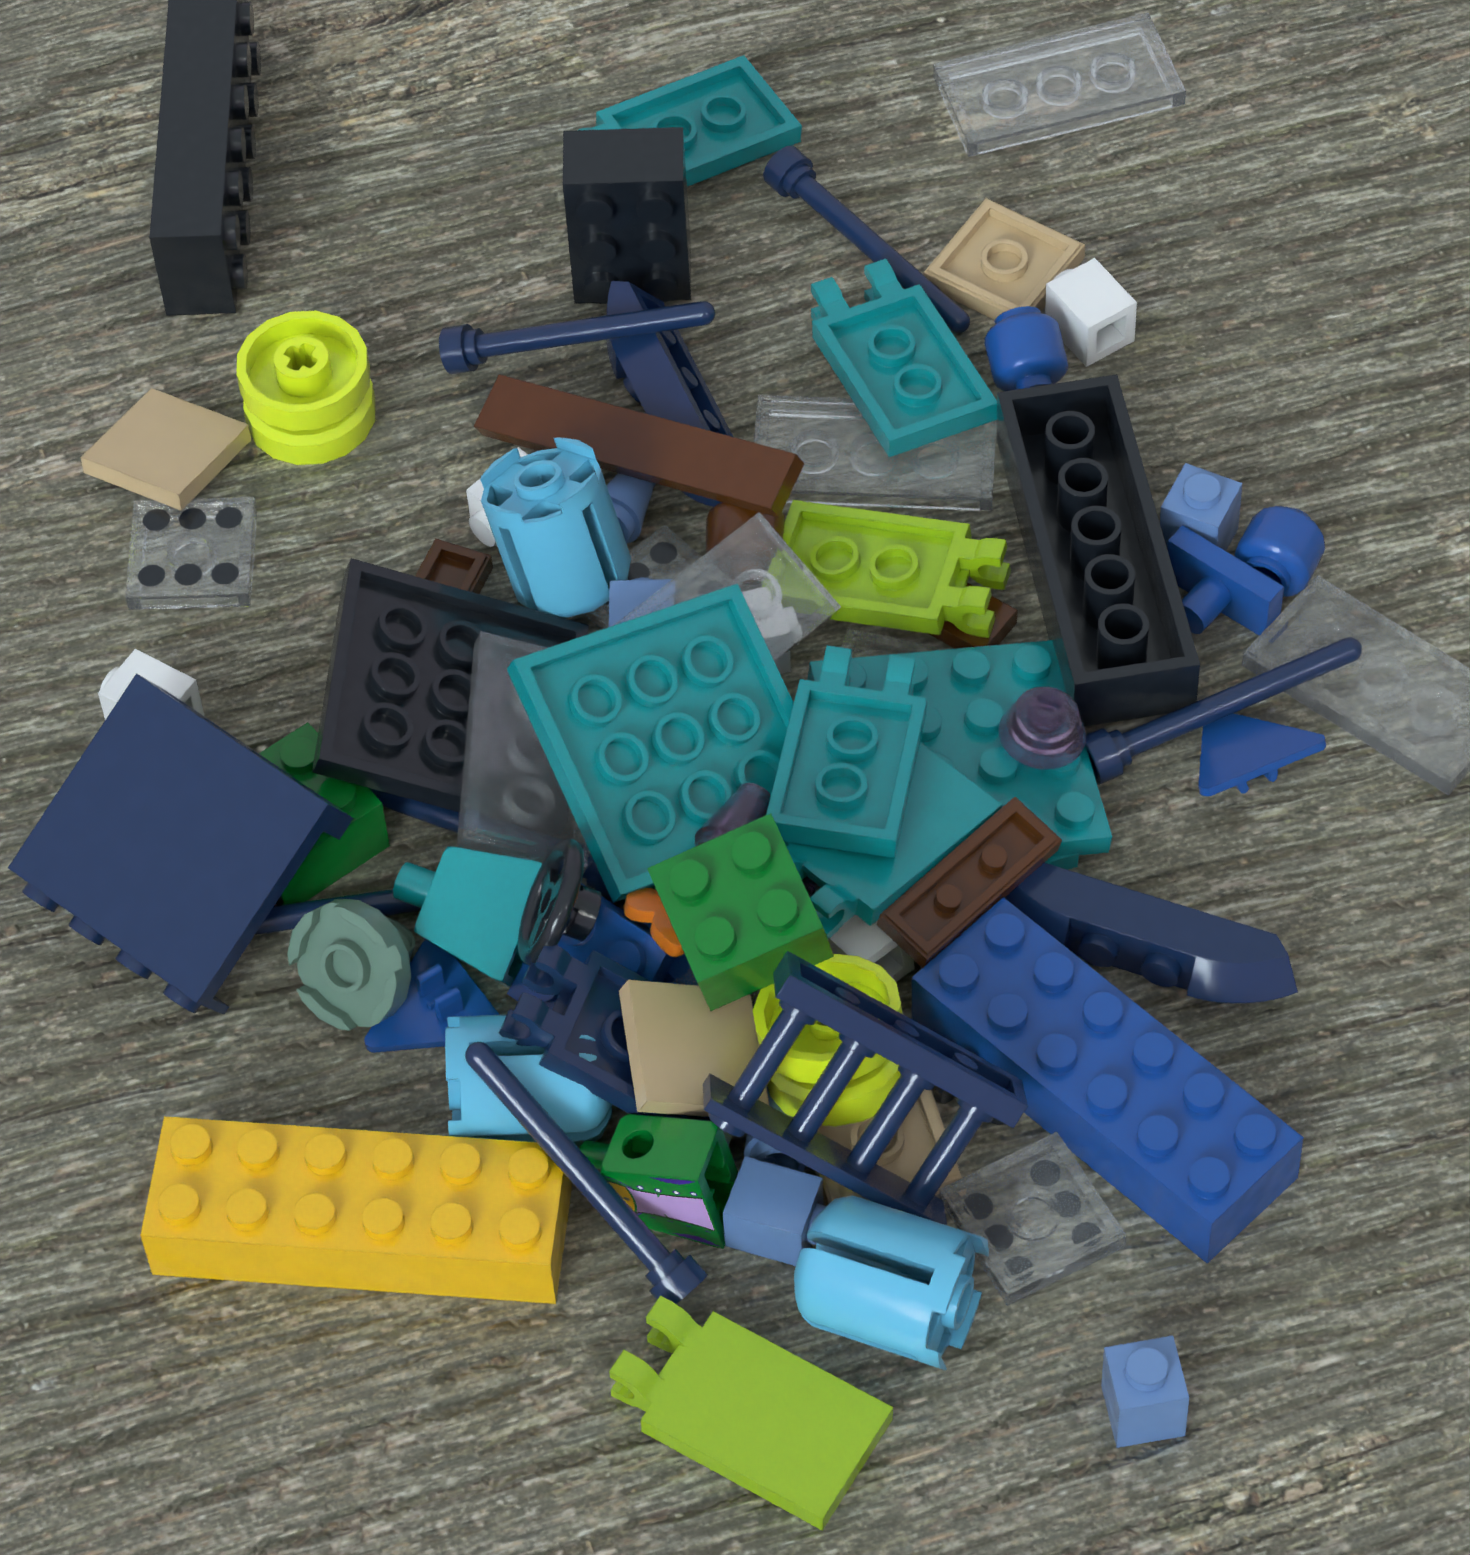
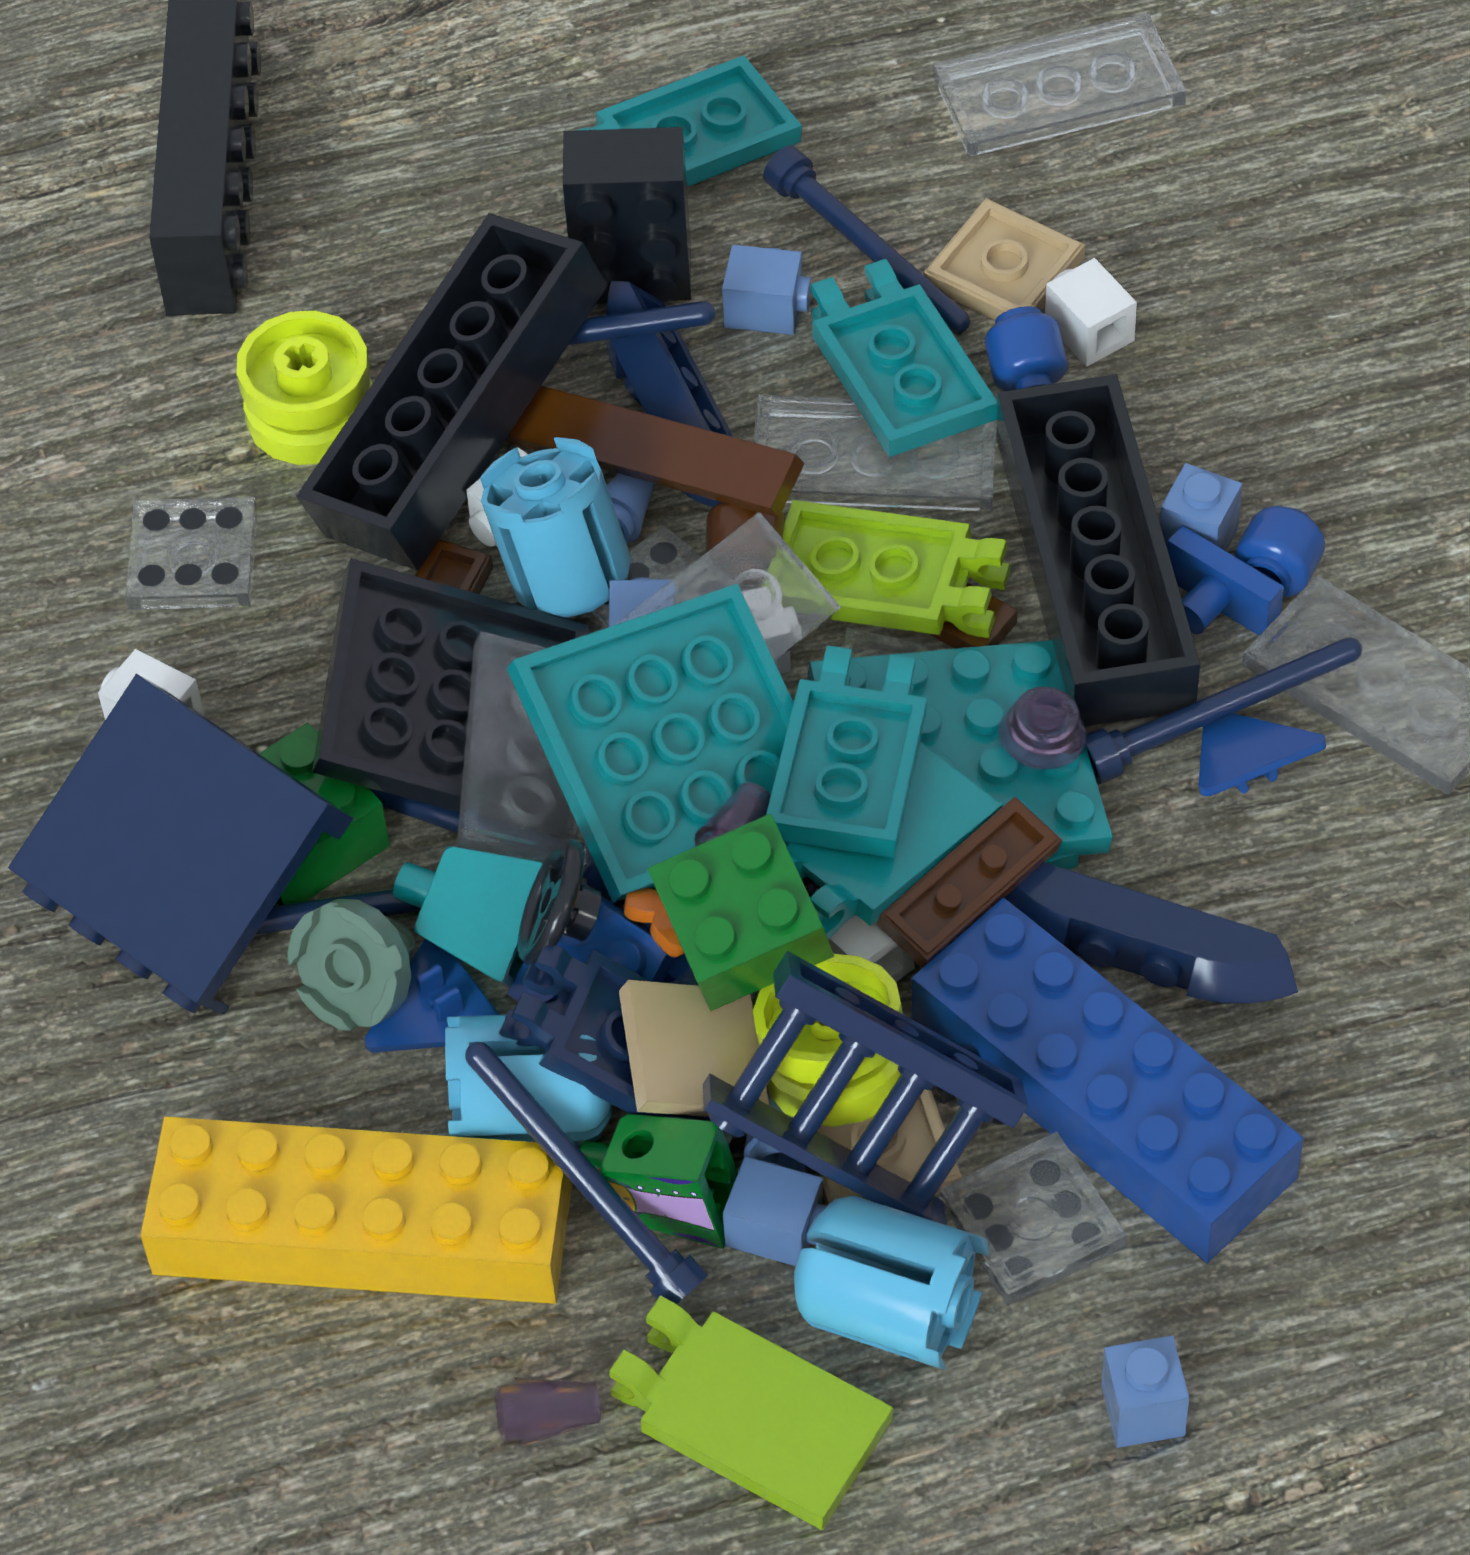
tan tile [81,388,251,511] -> none
none -> black brick [296,213,608,571]
none -> clear purple cone [495,1377,601,1447]
none -> medium blue brick [722,245,812,335]

